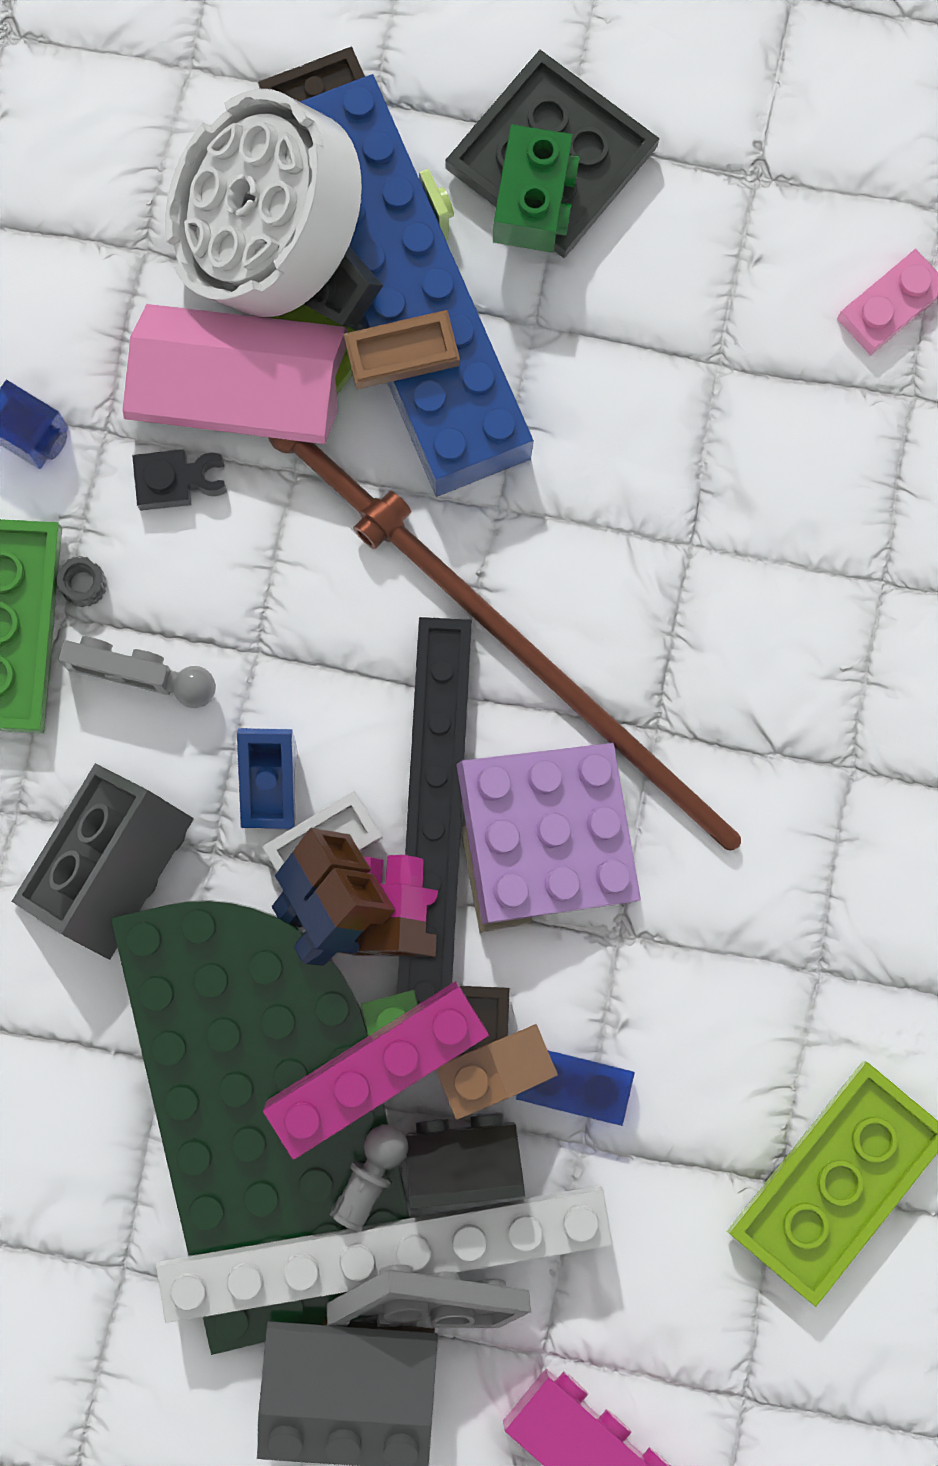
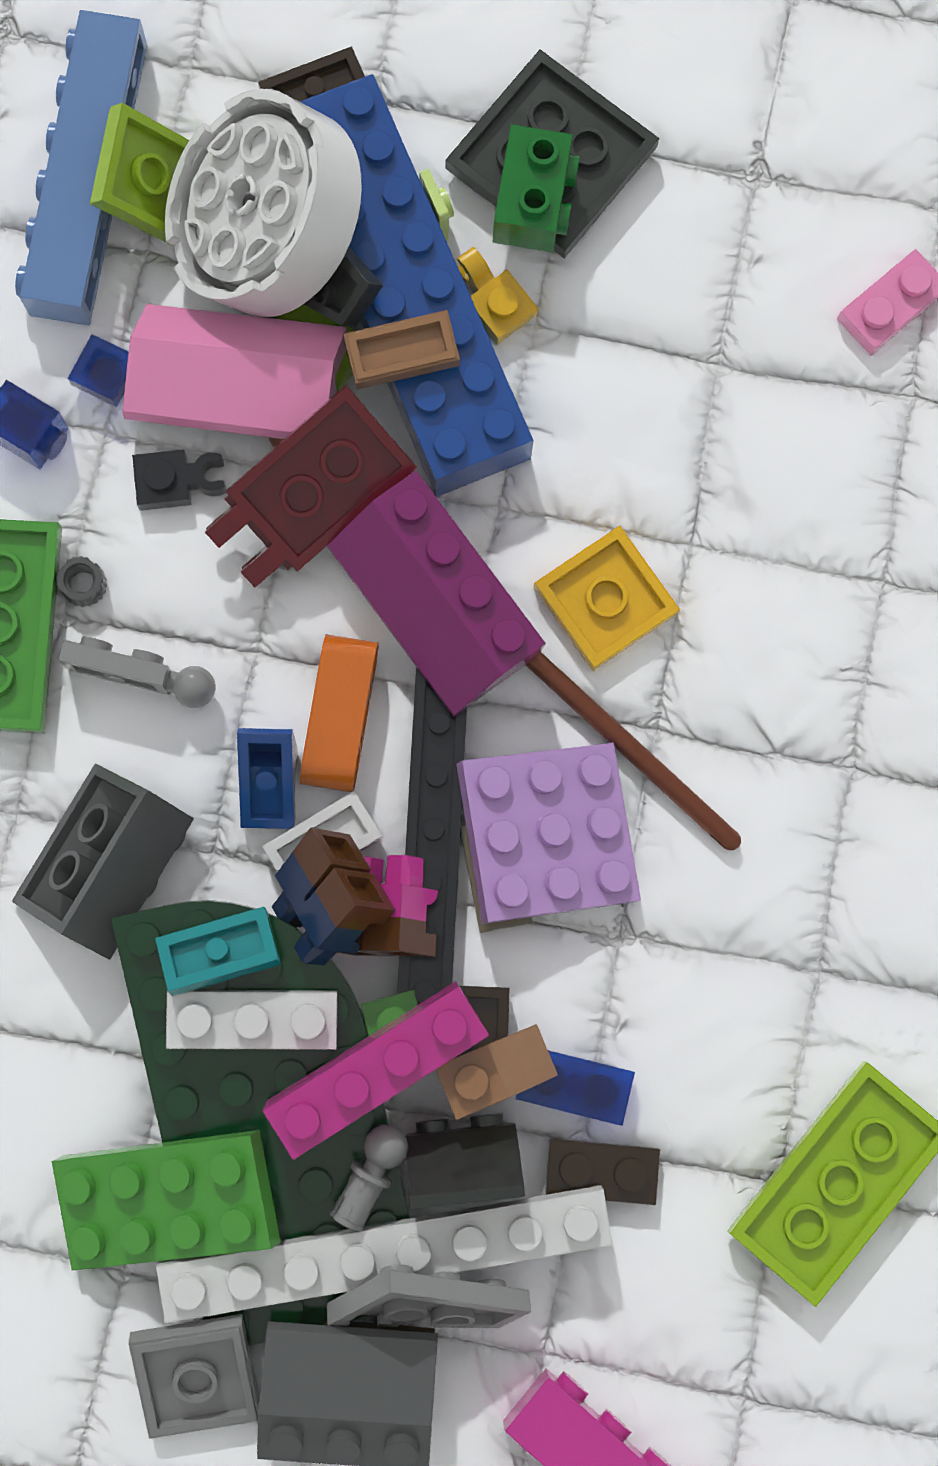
none -> medium blue brick [15,10,148,326]
none -> bright green plate [51,1130,281,1271]
none -> clear blue plate [67,334,129,407]
none -> lime plate [90,103,189,246]
none -> light grey plate [128,1314,259,1439]
none -> teal plate [155,906,281,996]
none -> white plate [166,990,338,1049]
none -> dark red tile [205,384,417,588]
none -> orange beam [300,634,379,792]
none -> magenta slope [327,471,546,717]
none -> yellow plate [457,246,539,345]
none -> yellow tile [533,525,680,671]
none -> dark brown plate [545,1138,660,1205]

